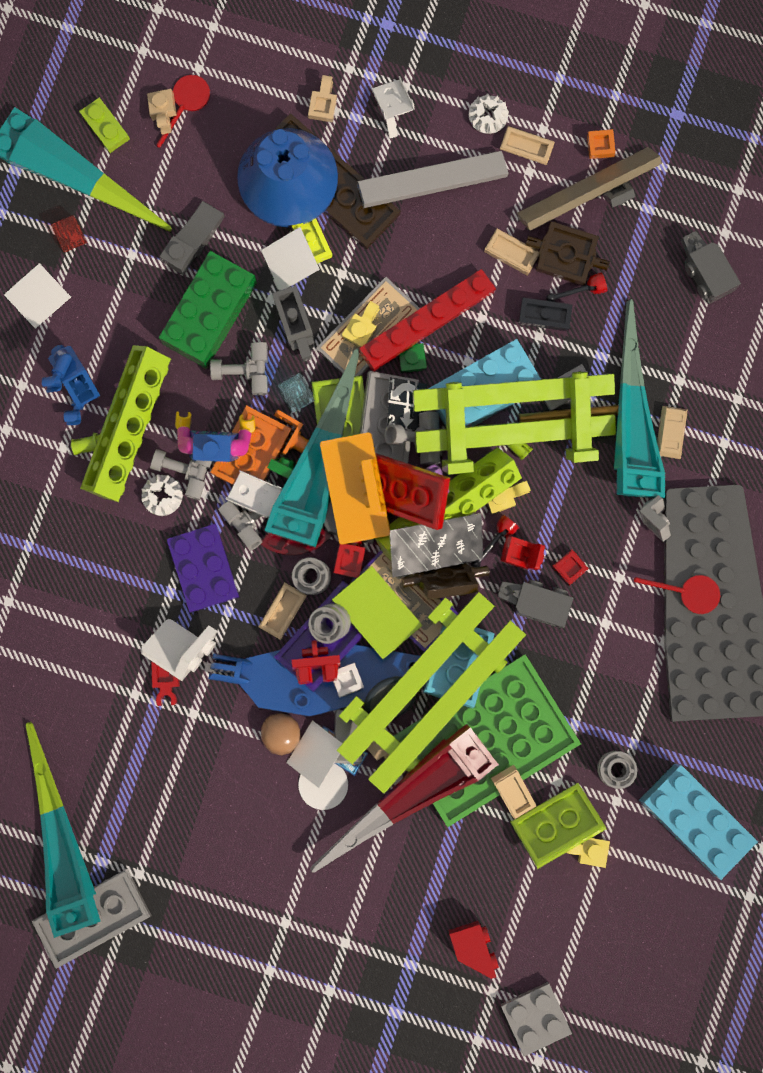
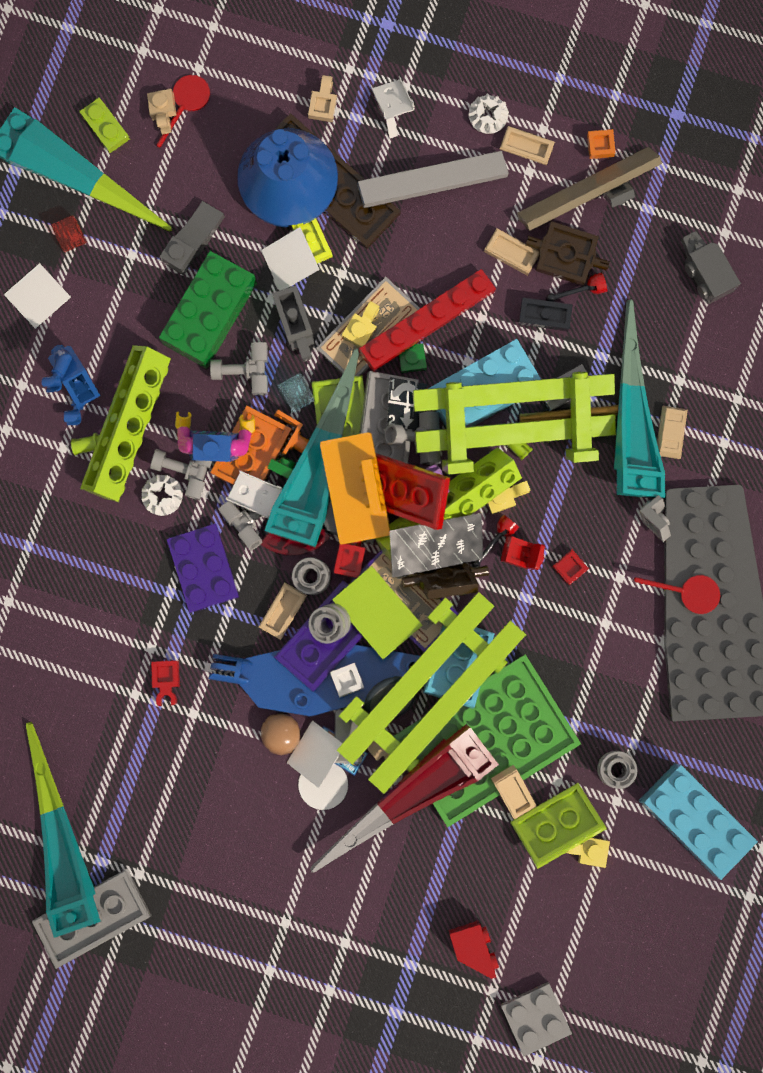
white bracket [141,619,217,681] -> none
red hips [292,640,340,685] -> none
dark grey hinge [498,580,573,629] -> none

